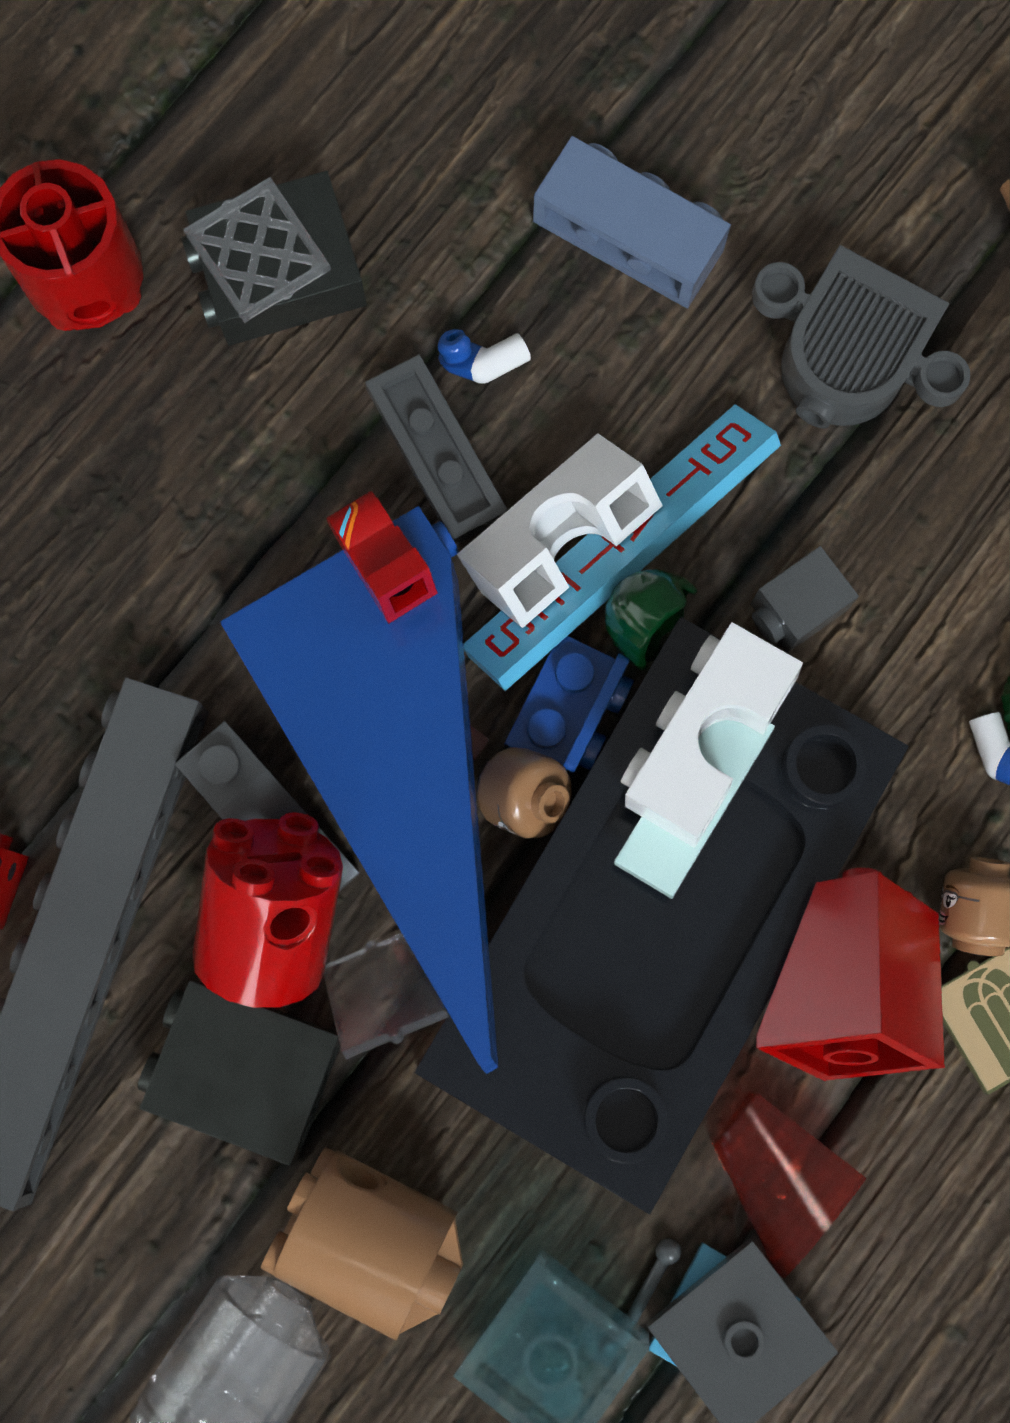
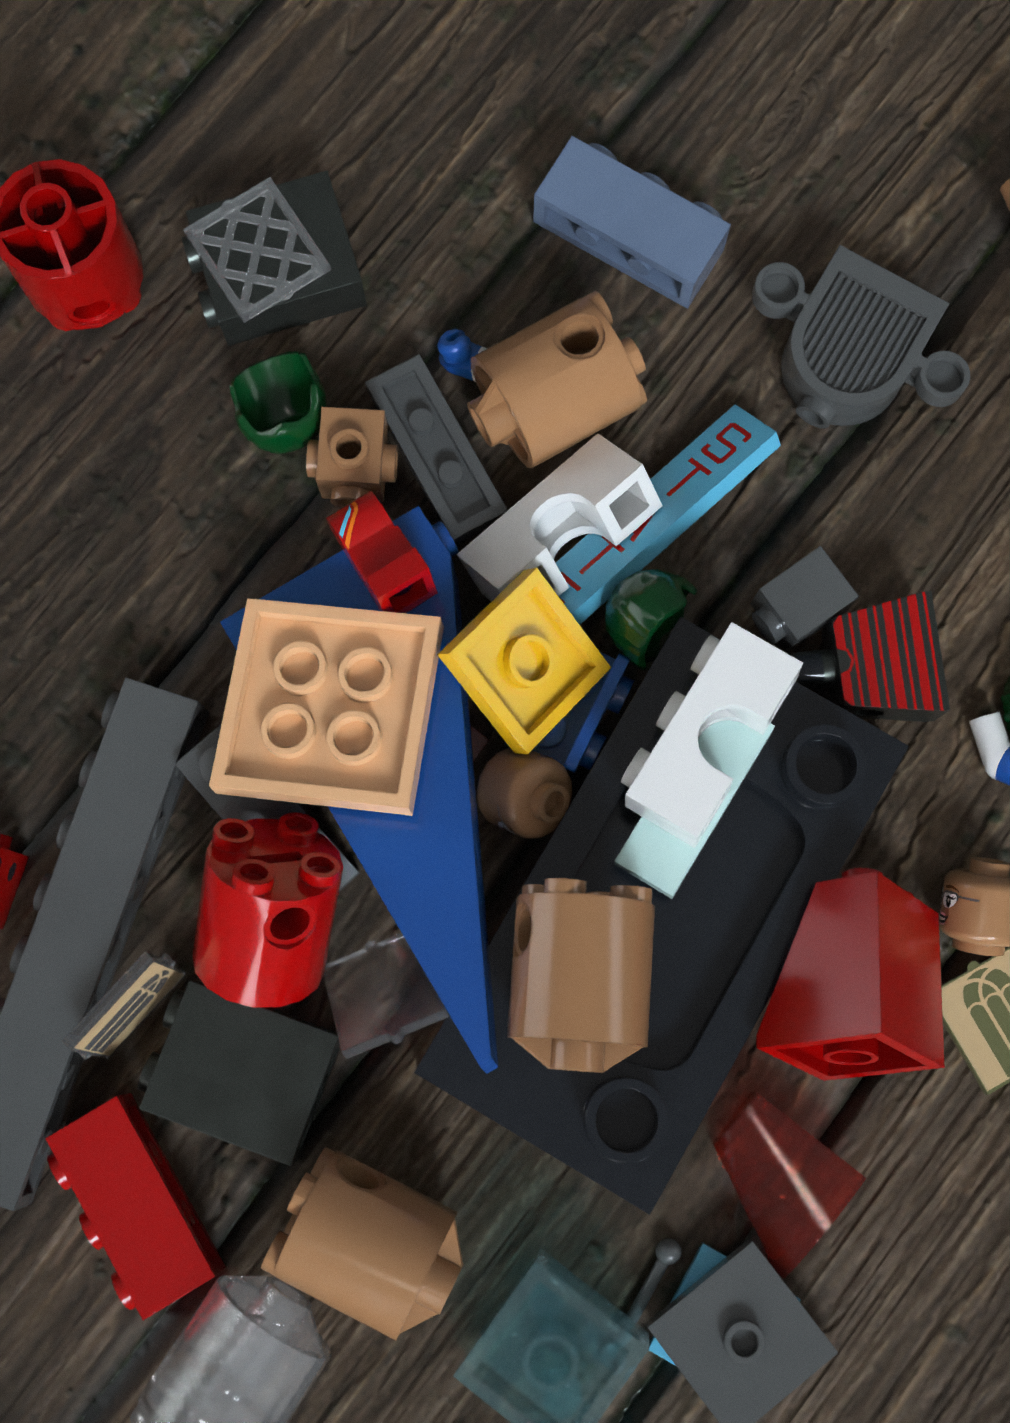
none -> red brick [45,1093,226,1321]
none -> clear piece [62,951,186,1060]
none -> light nougat plate [209,598,444,816]
none -> dark green hair [229,351,327,454]
none -> medium nougat brick [306,407,398,507]
none -> yellow plate [437,568,611,754]
none -> medium nougat cylinder [467,291,647,468]
none -> medium nougat cylinder [507,878,655,1073]
none -> torso [791,591,950,722]

